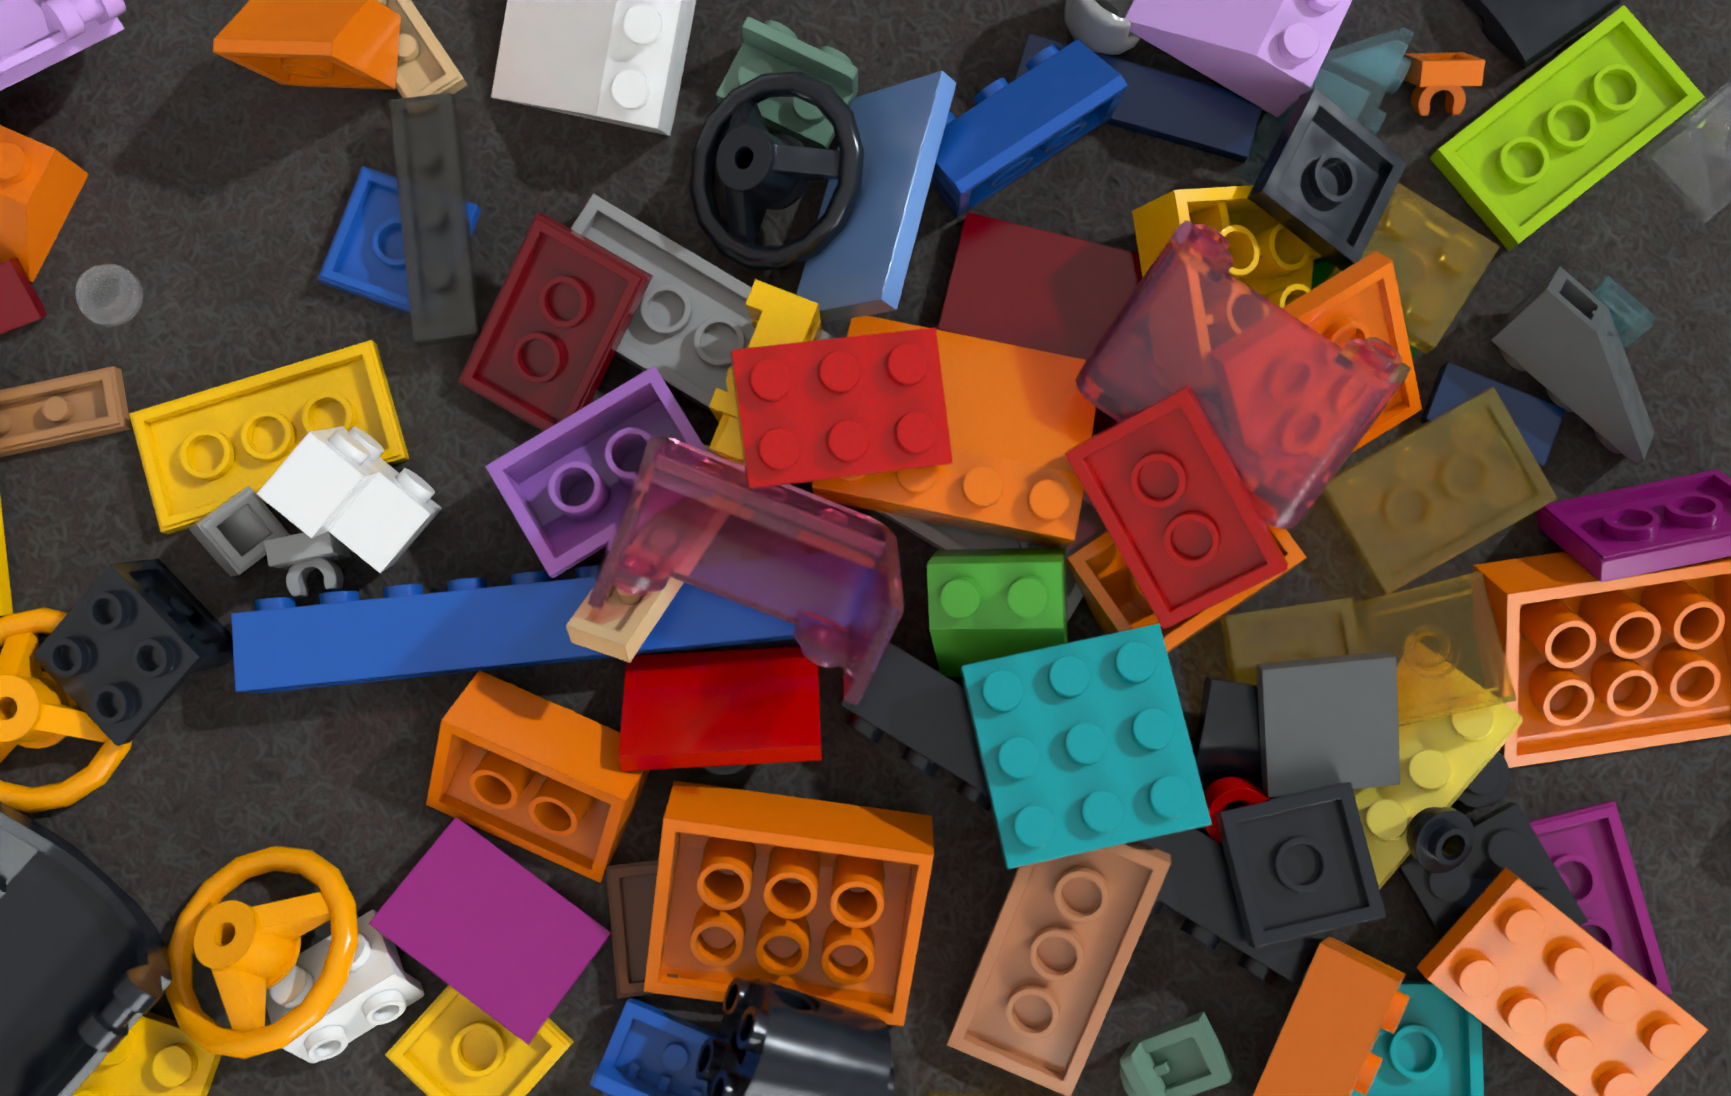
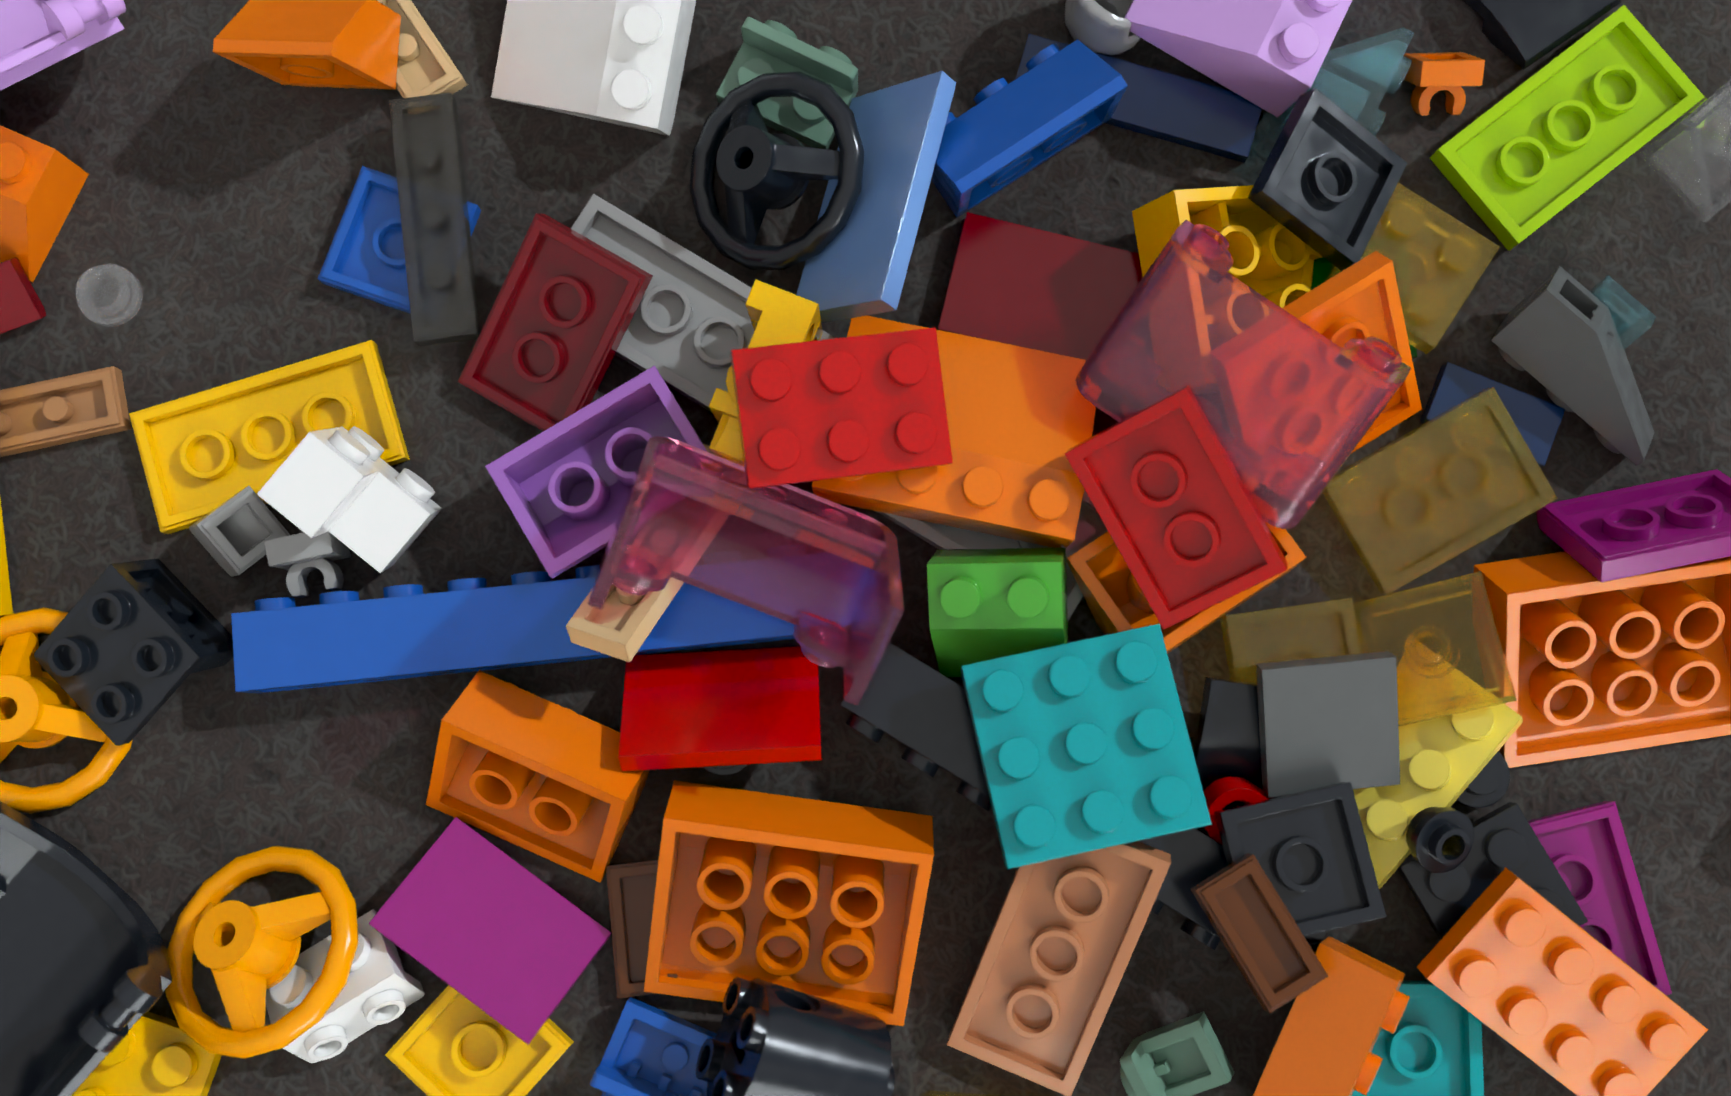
none -> reddish brown tile [1190,853,1328,1013]

